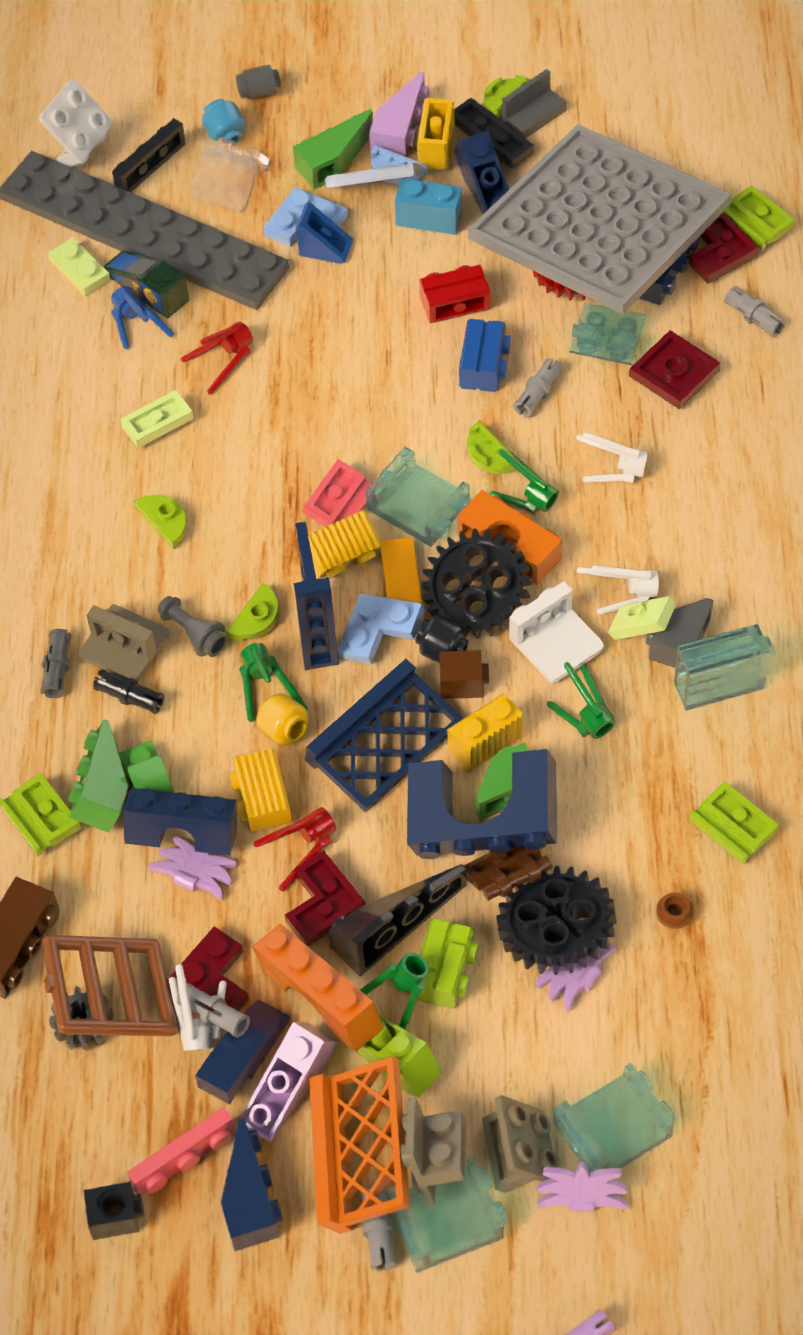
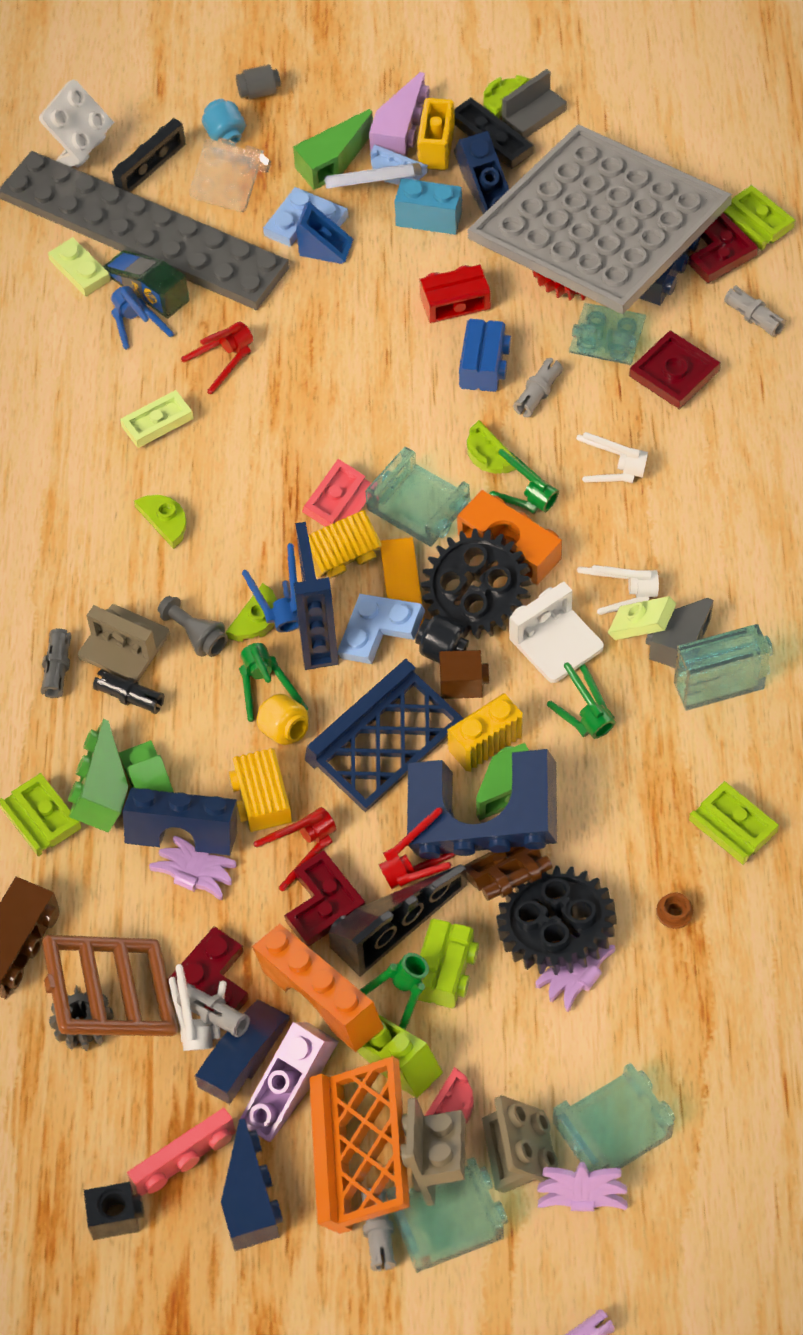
none -> blue plant [242,543,299,633]
none -> red plant [379,807,455,890]
none -> coral plate [425,1067,474,1123]

